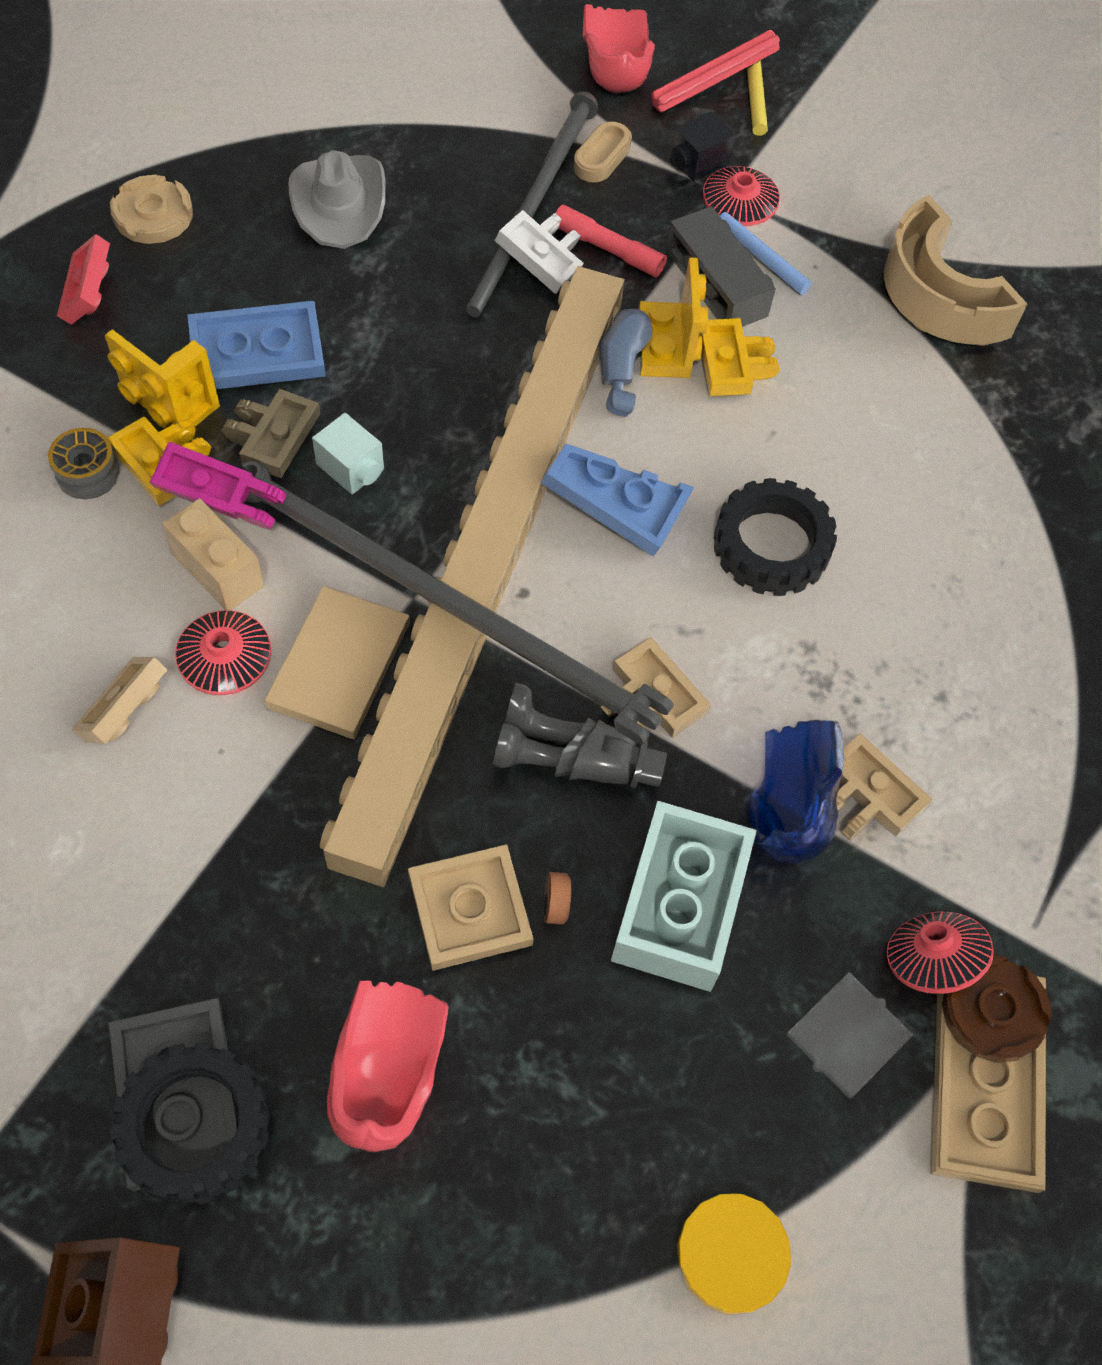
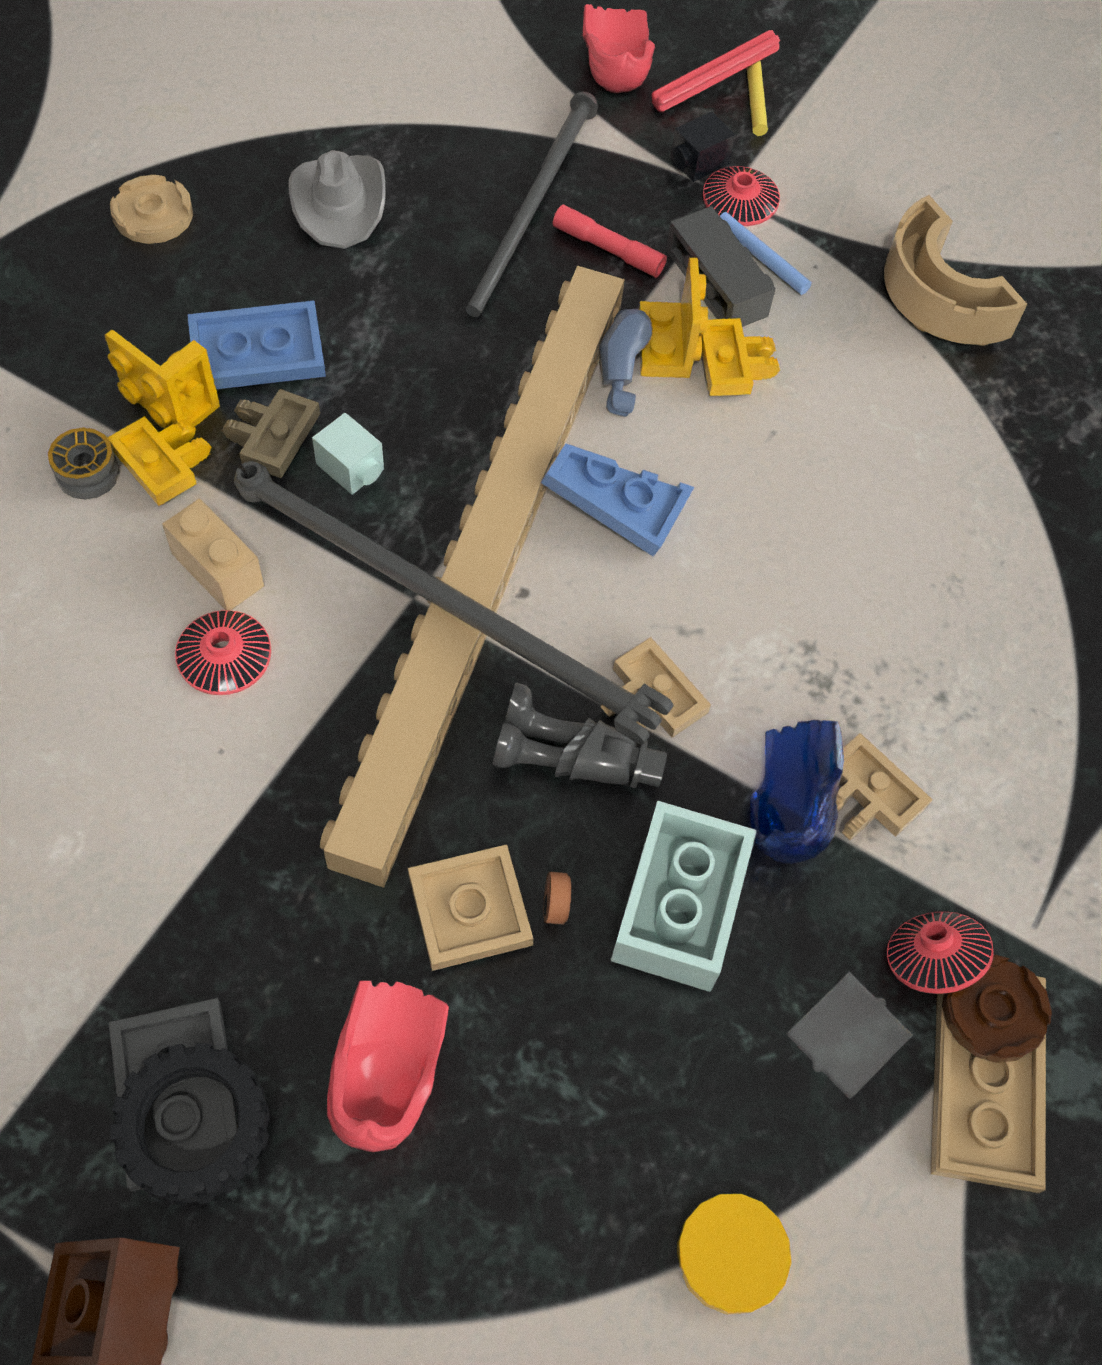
coral plate [57,234,110,325] -> none
tan plate [71,657,167,744] -> none
dark pink hinge [150,442,286,530] -> none
tan tile [264,586,410,740] -> none
white hinge [495,210,584,294] -> none
tan tile [574,122,632,182] -> none
black tyre [714,478,837,596] -> none

